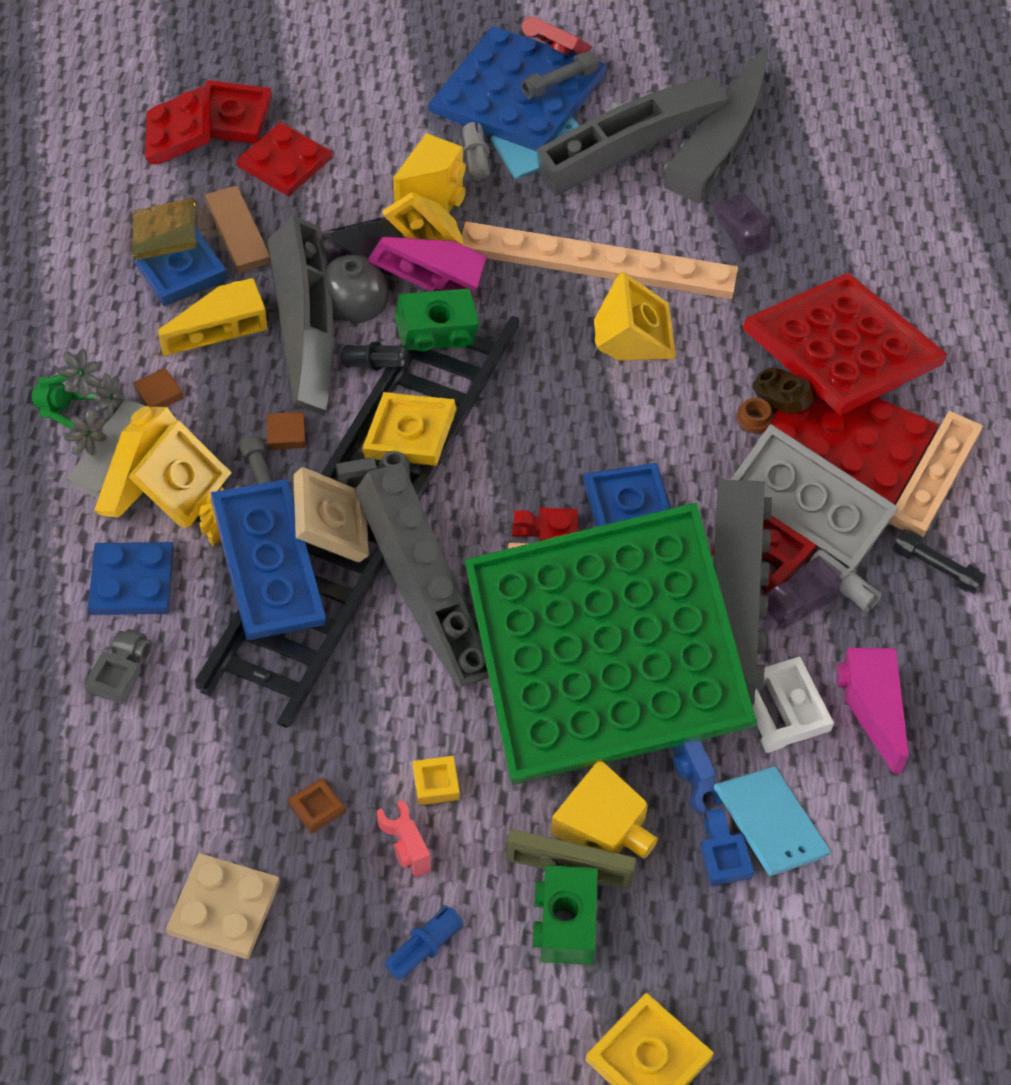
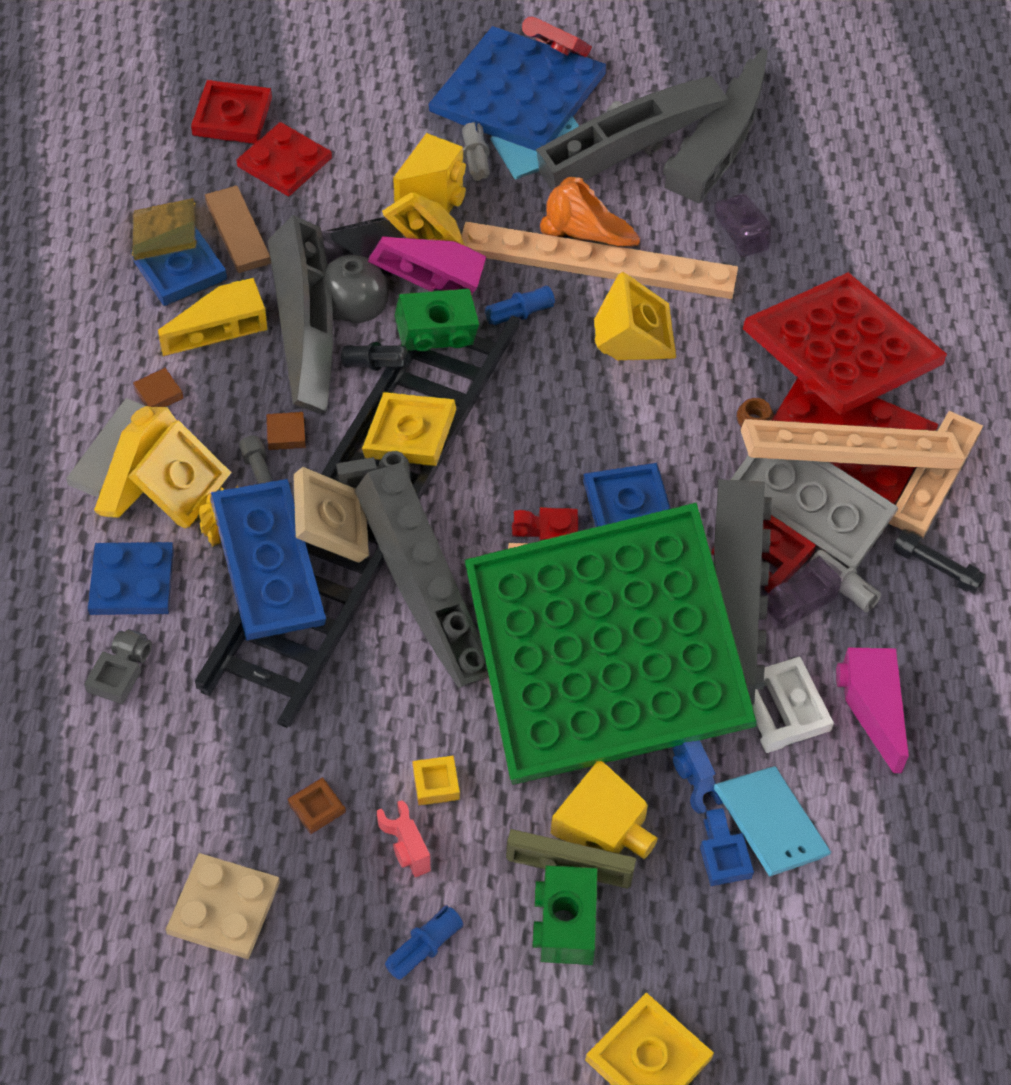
dark grey plant [32,349,124,455] -> none
red plate [145,86,210,165] -> none
dark grey bar [521,51,599,99] -> none
dark brown plate [752,368,815,414] -> none
none -> blue axle [485,285,555,325]
none -> orange hair [540,177,640,247]
none -> light nougat plate [740,419,965,469]

